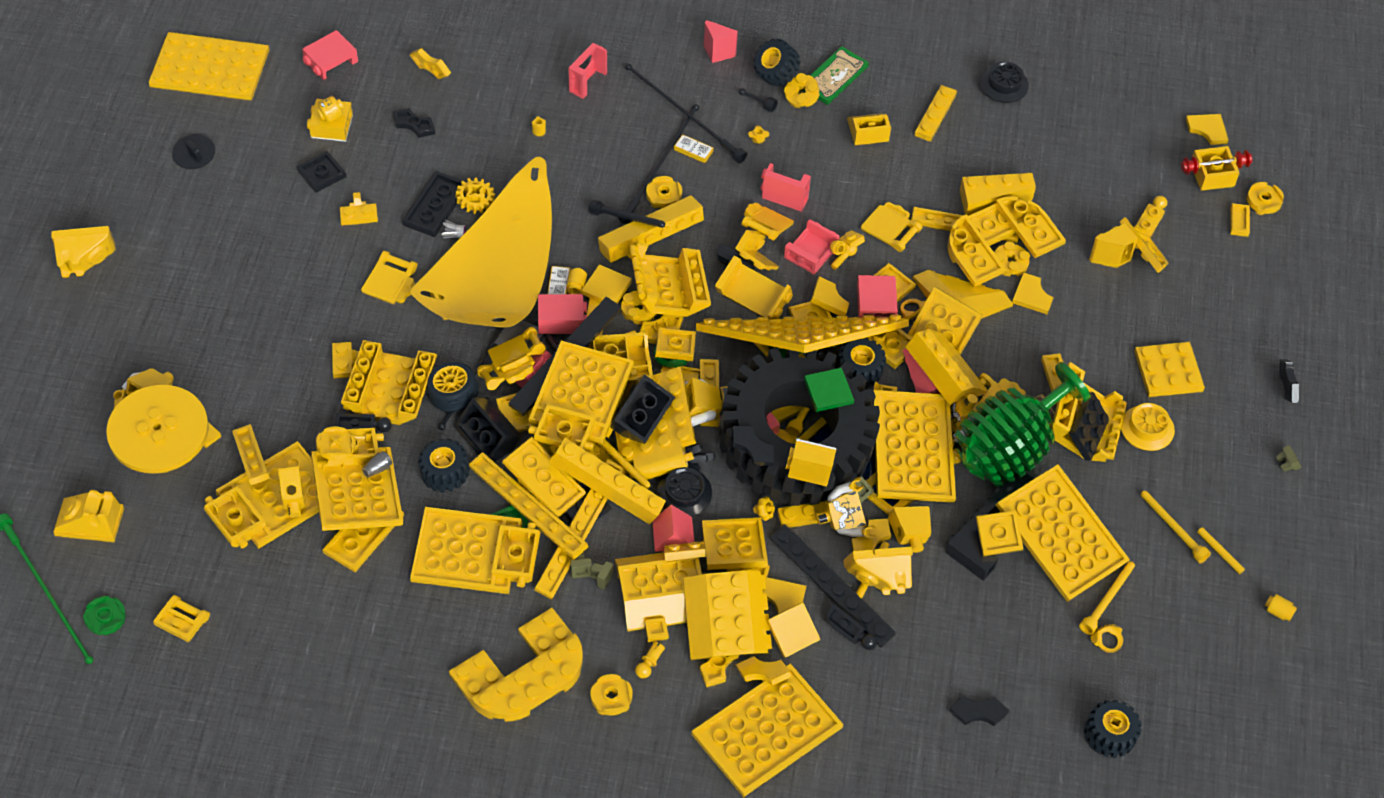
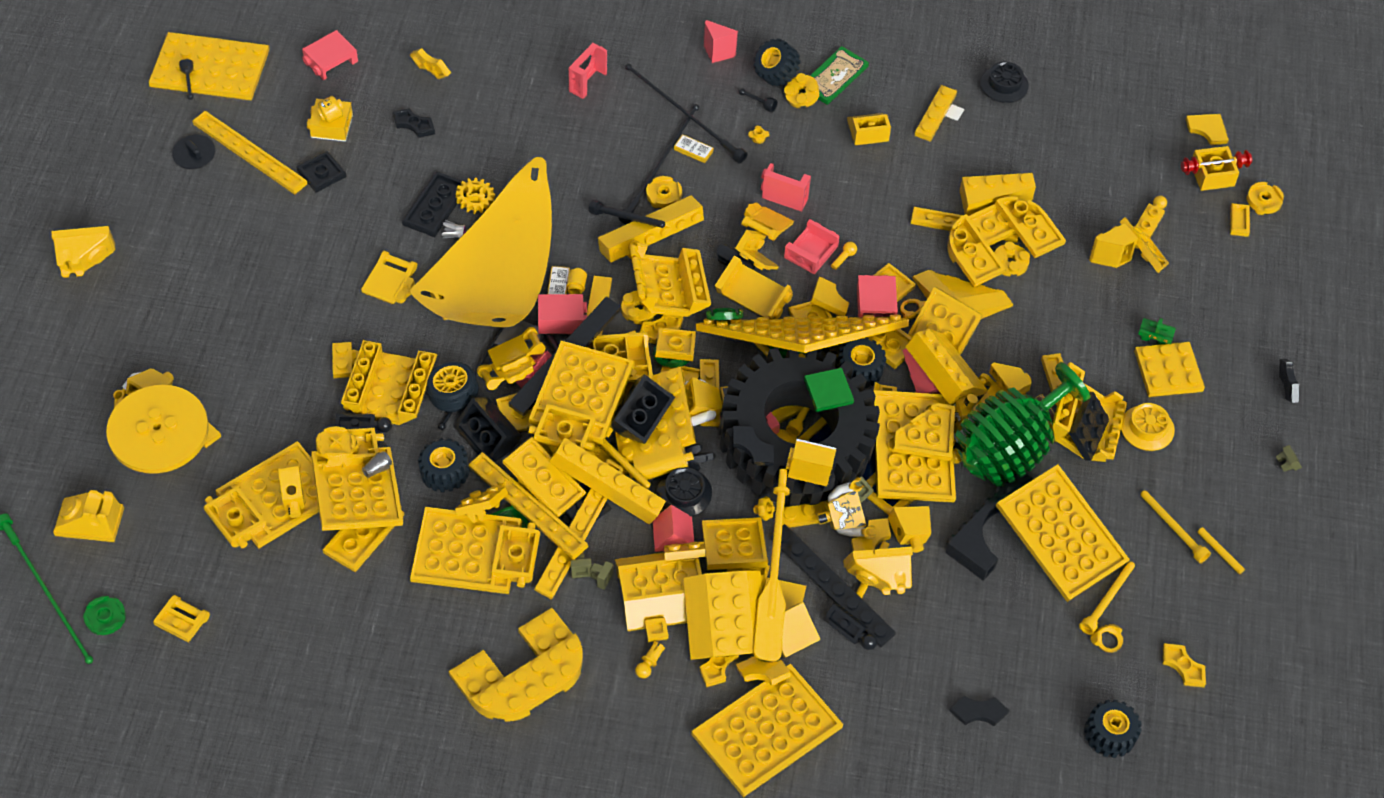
yellow plate [232,424,270,485] -> none
yellow hinge [340,192,378,226] -> none
yellow hose [532,116,546,136] -> none
yellow tile [581,264,632,303] -> none
yellow plate [591,674,633,716] -> none
yellow plate [830,230,865,255] -> none
yellow piece [861,202,922,252] -> none
yellow tile [976,510,1023,556] -> none
yellow tile [1012,273,1054,315] -> none
yellow brick [1265,594,1297,622] -> none
none -> black hinge [179,59,194,100]
none -> yellow tile [192,111,307,195]
none -> yellow piece [455,486,508,523]
none -> green tile [706,308,744,320]
none -> yellow piece [753,469,790,662]
none -> yellow plate [893,403,955,461]
none -> white sticker [945,104,965,121]
none -> yellow slope [989,362,1032,395]
none -> green hips [1138,318,1176,345]
none -> yellow tile [1163,643,1206,688]

